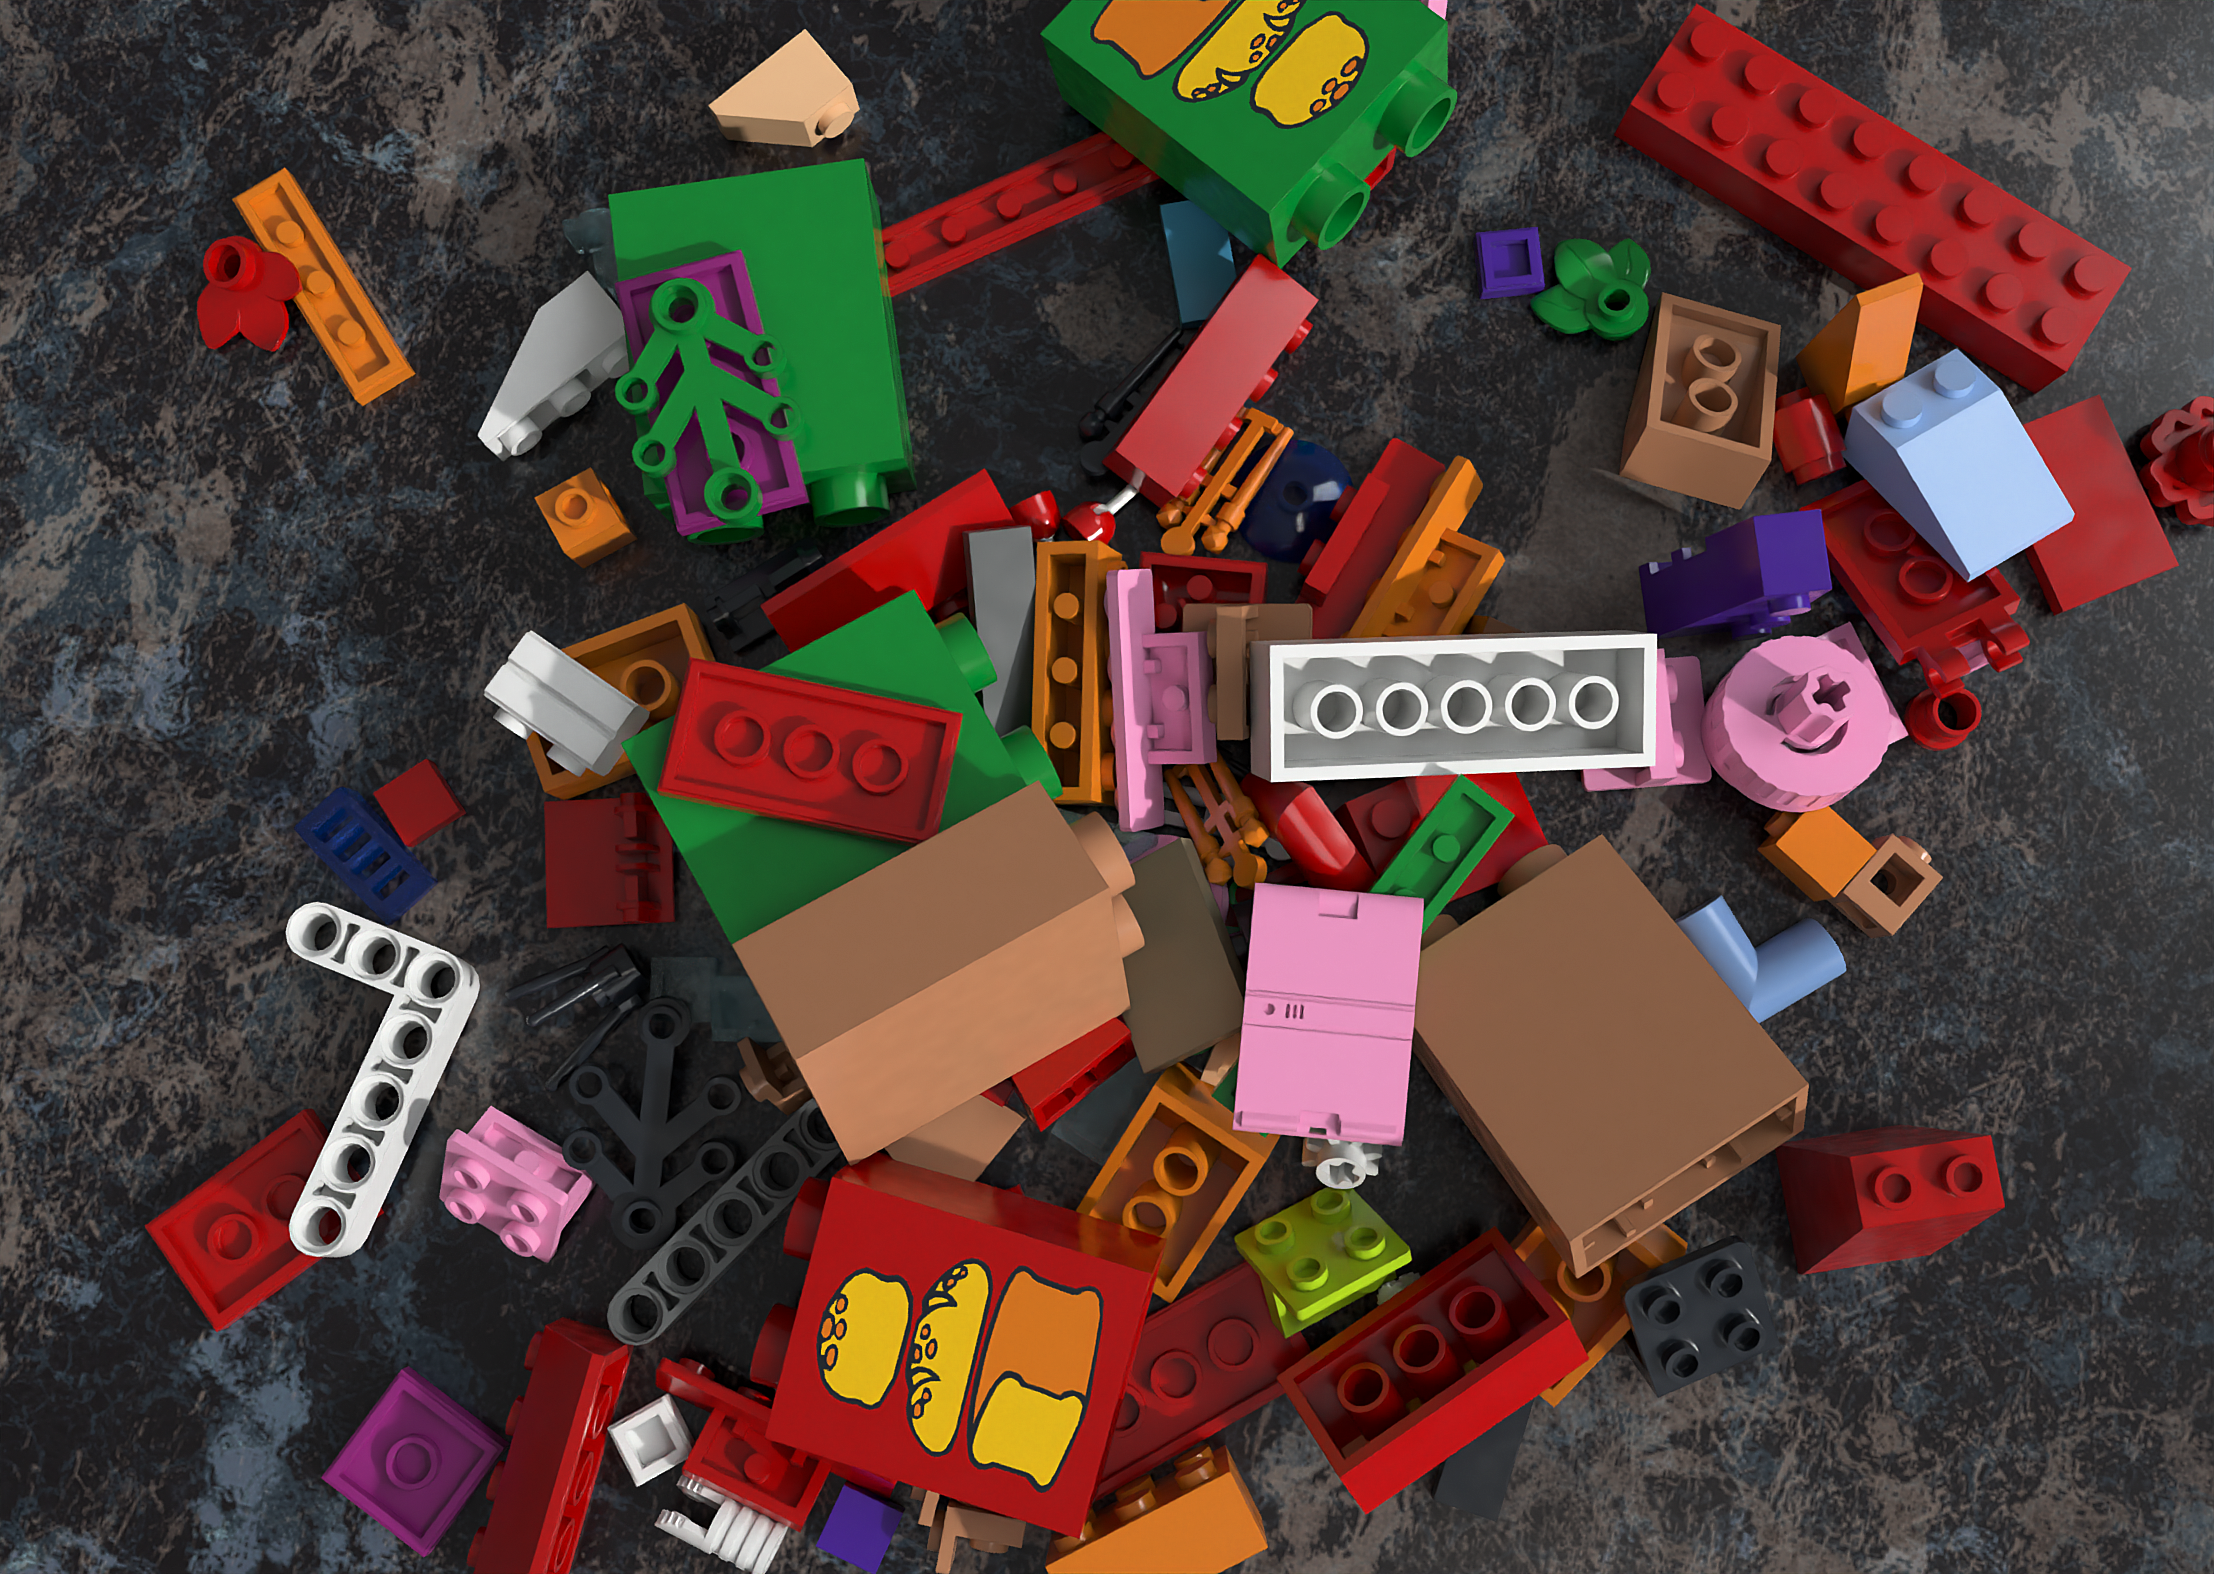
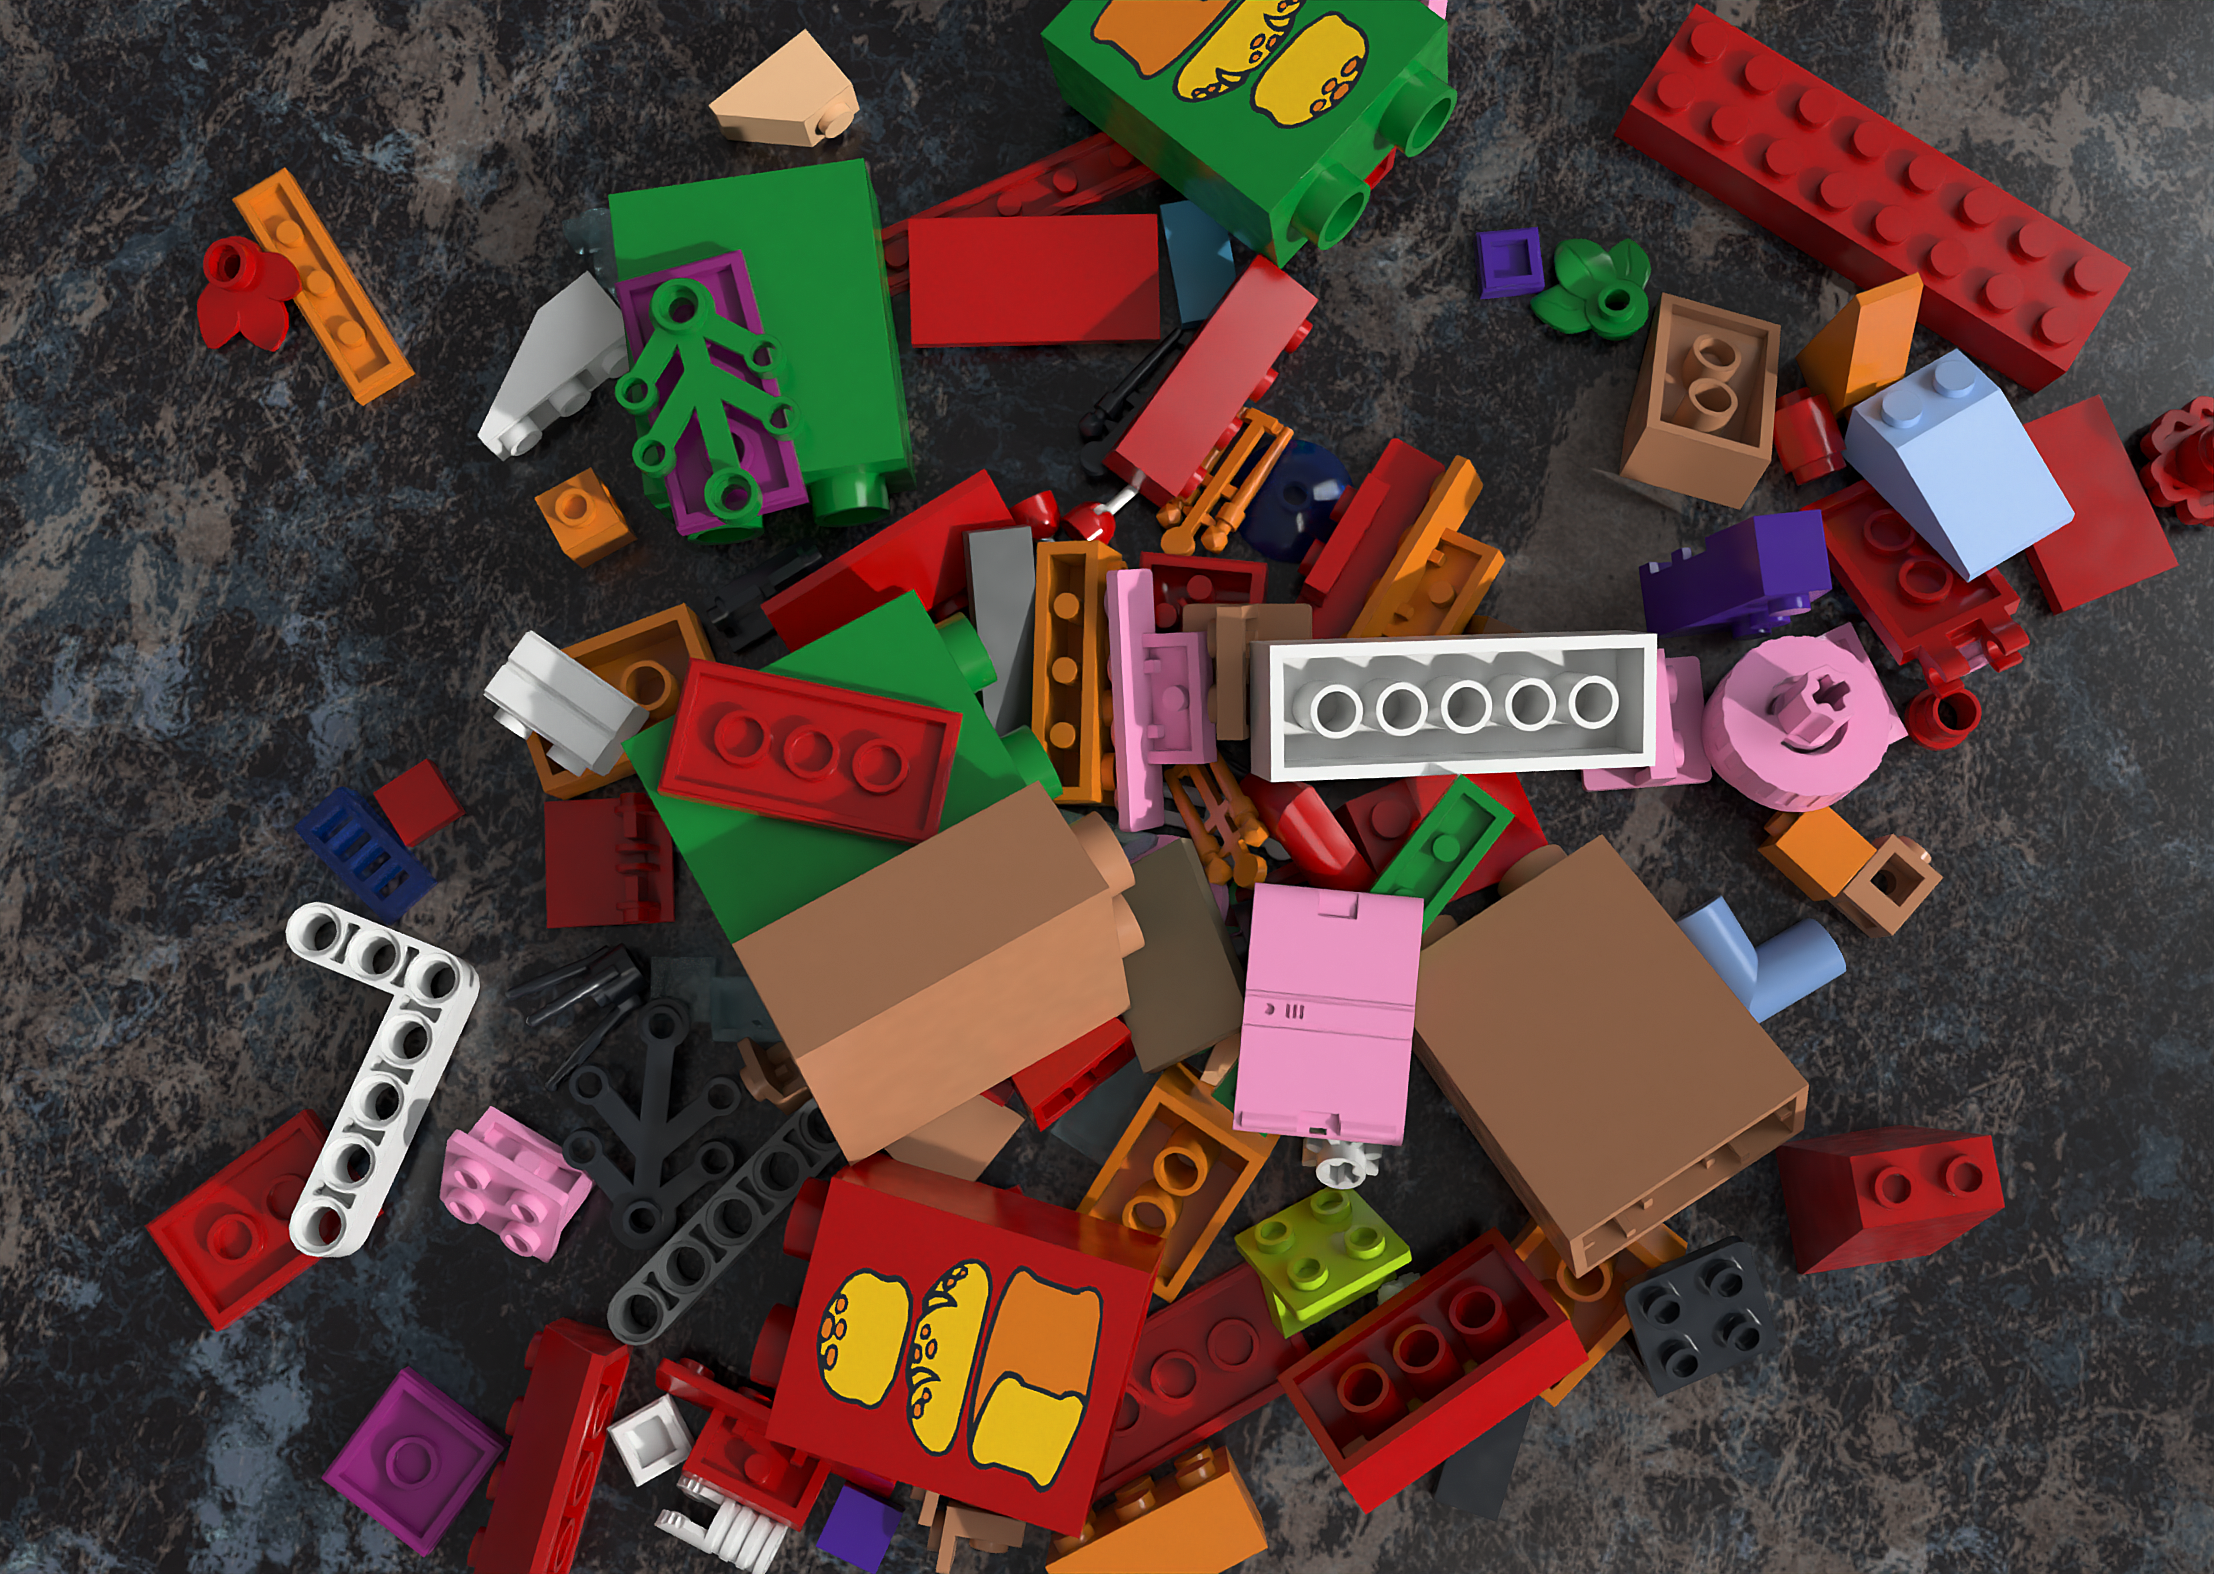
none -> red tile [908,214,1160,348]

